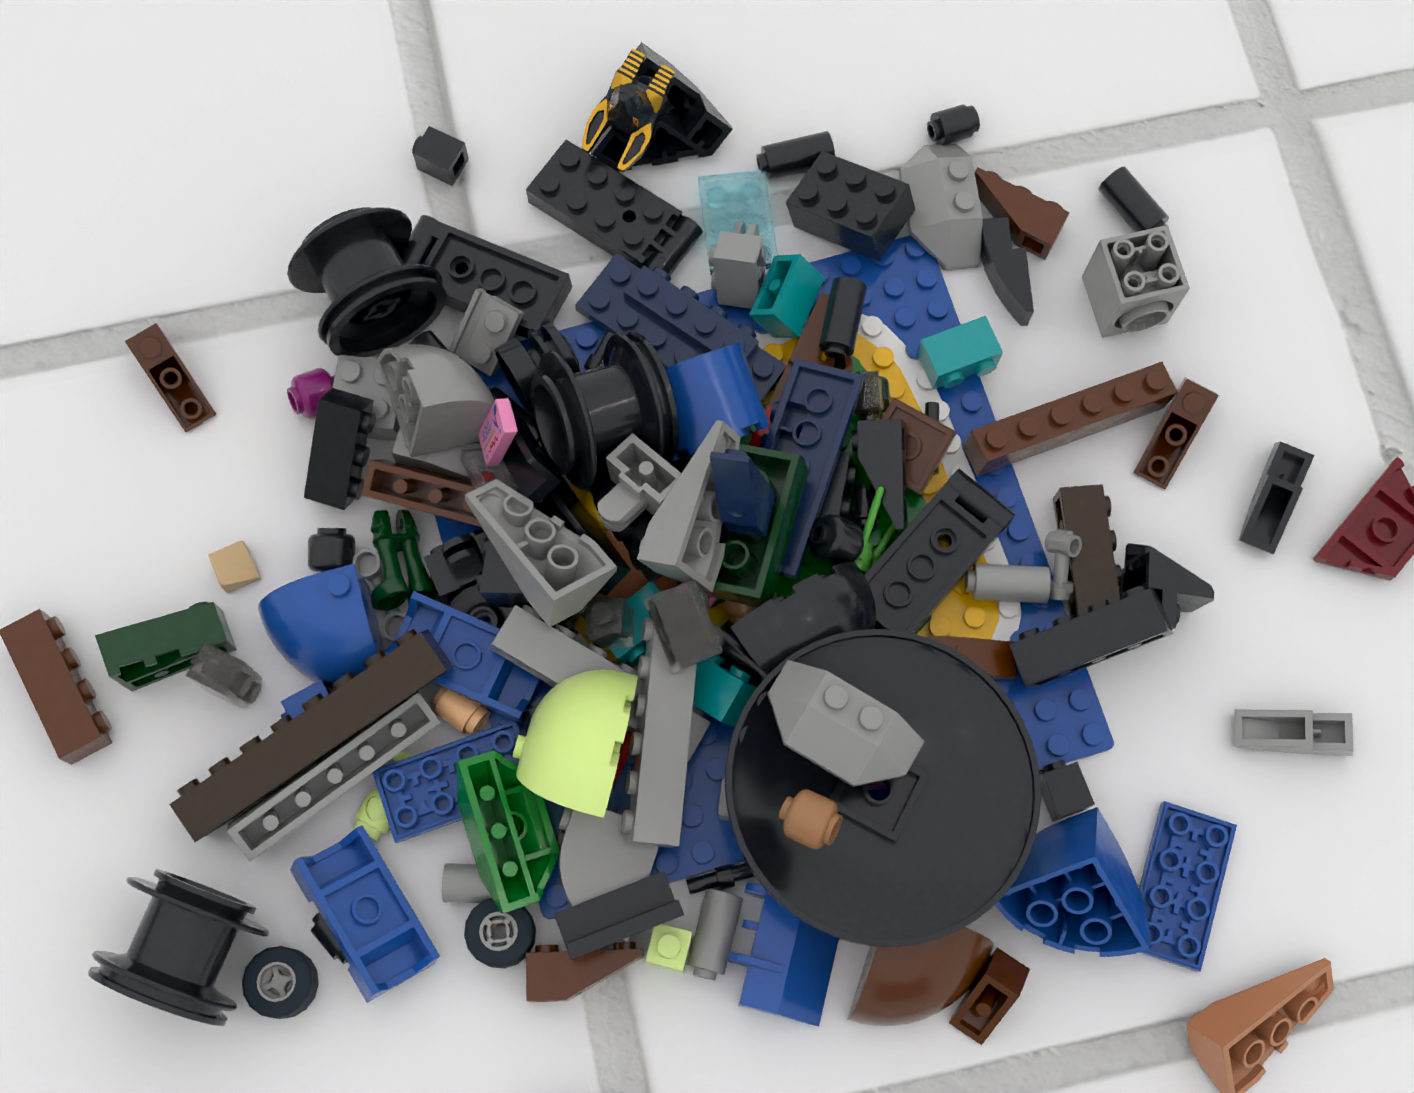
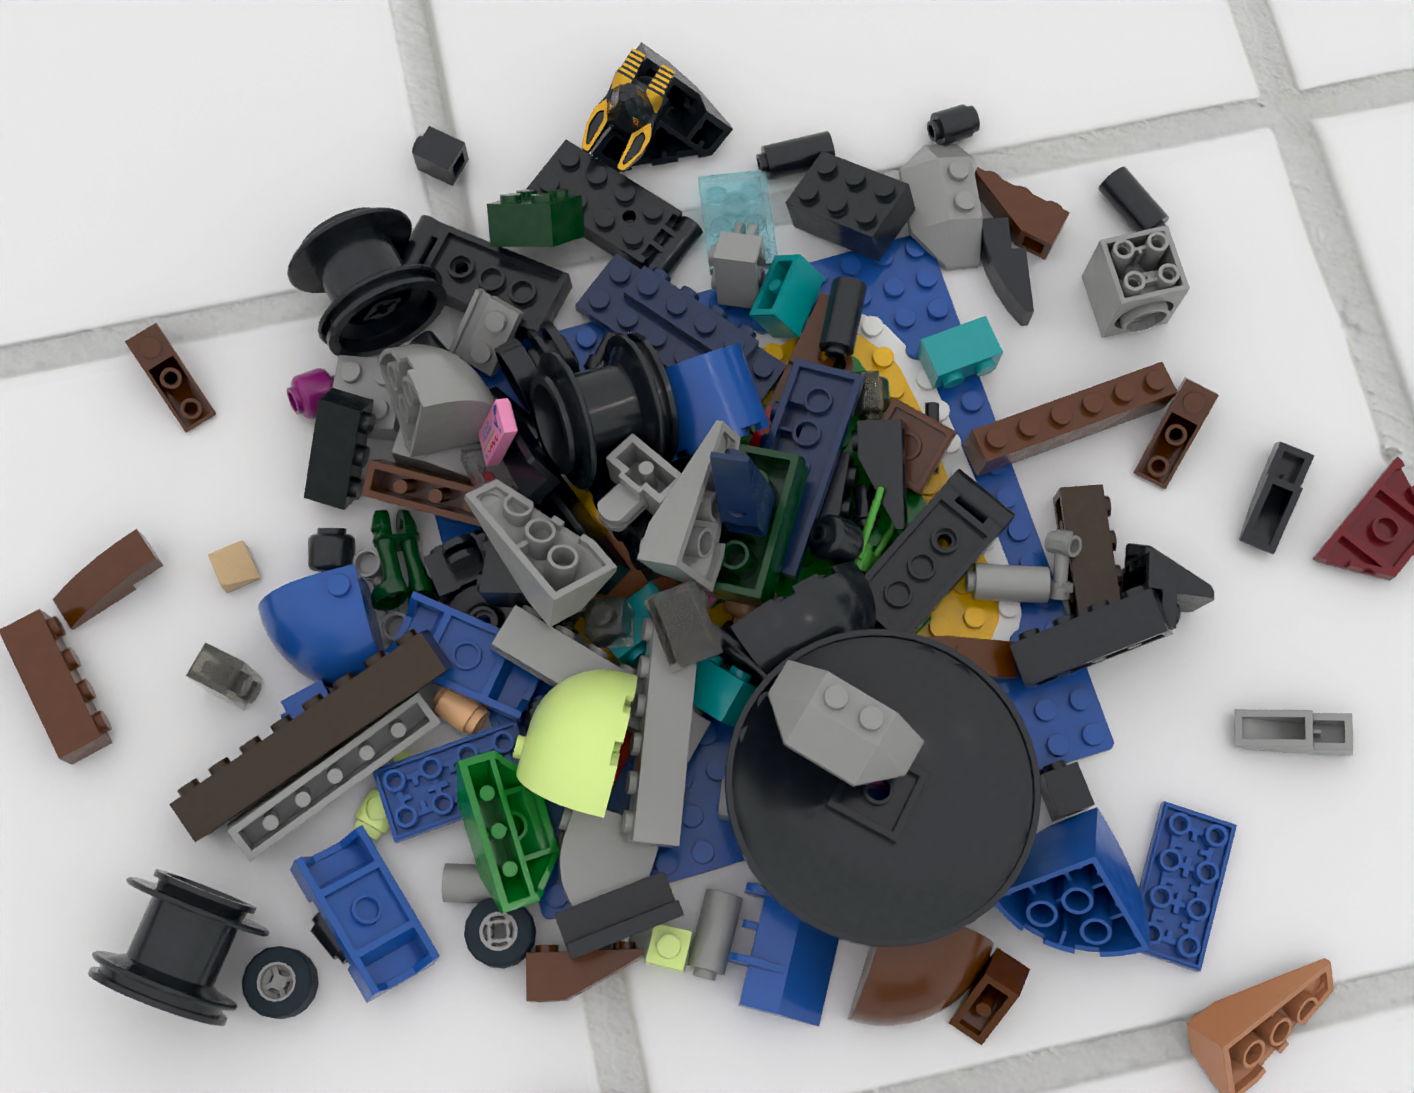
dark green wedge [95,602,237,692] -> none
black bar [686,863,755,895] -> none
medium nougat head [779,789,843,850] -> none
none -> reddish brown slope [52,529,164,630]
none -> dark green brick [487,189,584,247]

